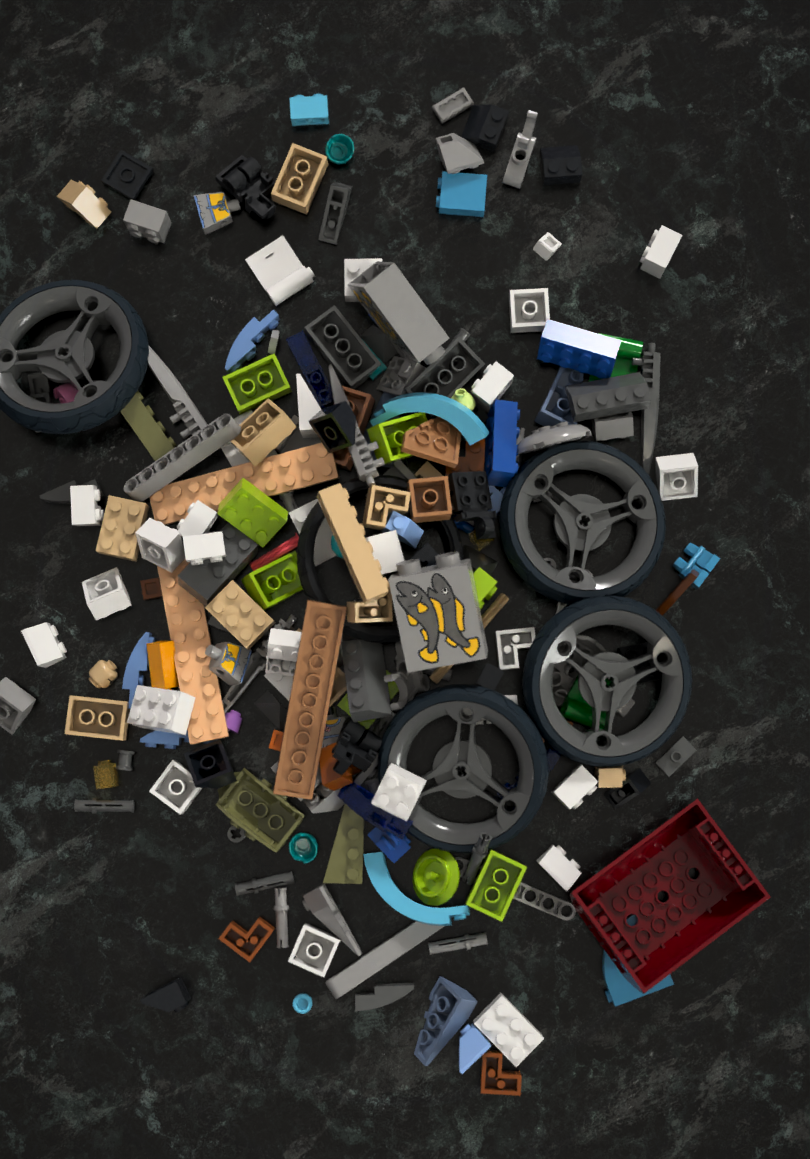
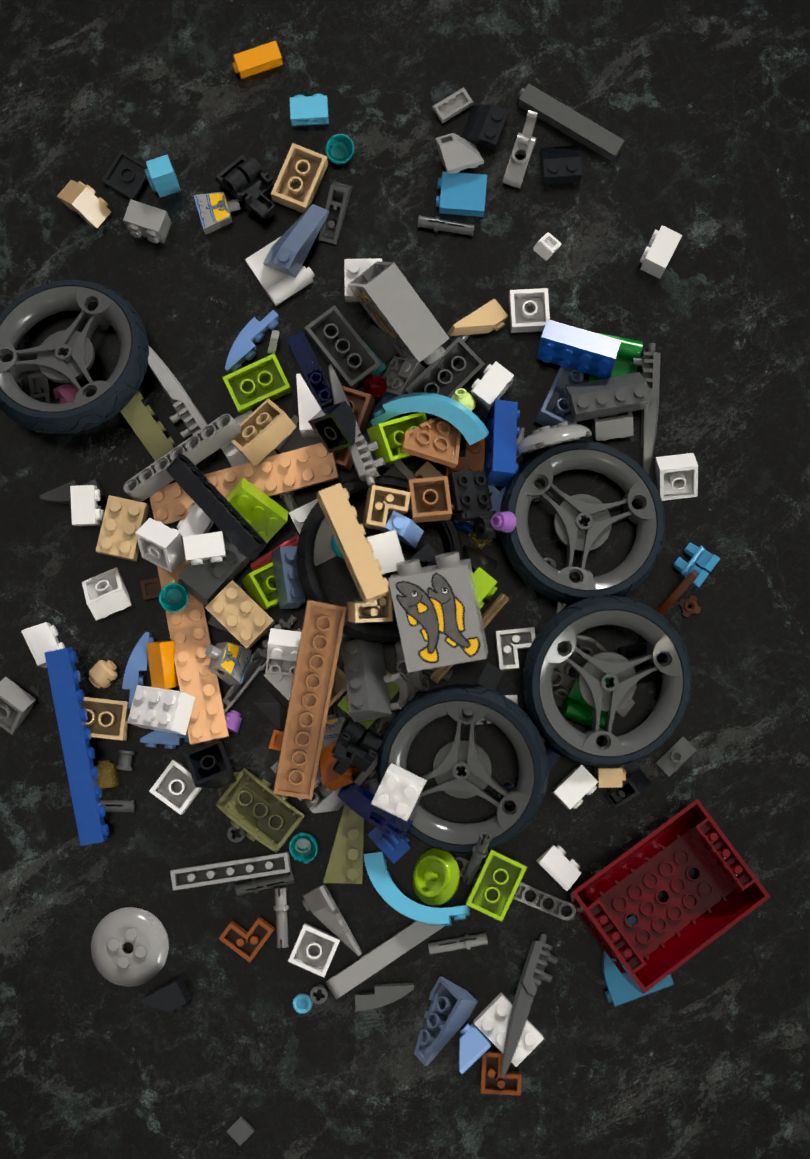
none -> blue brick [44,647,109,846]
none -> light grey brick [91,907,169,987]
none -> medium azure brick [144,154,181,198]
none -> teal hair [159,583,188,612]
none -> black beam [167,454,266,560]
none -> light grey brick [170,851,292,890]
none -> dark grey tile [226,1116,255,1146]
none -> light orange brick [232,40,283,79]
none -> sand blue wedge [263,204,329,278]
none -> sand blue brick [272,546,306,609]
none -> dark grey bush [310,984,328,1004]
none -> dark red gear [363,375,387,398]
none -> dark grey pin [417,215,475,236]
none -> tan slope [447,298,508,336]
none -> medium lavender hat [491,511,517,533]
none -> dark grey piece [501,933,558,1078]
none -> dark grey brick [517,83,625,162]
none -> reddish brown plate [679,596,701,617]

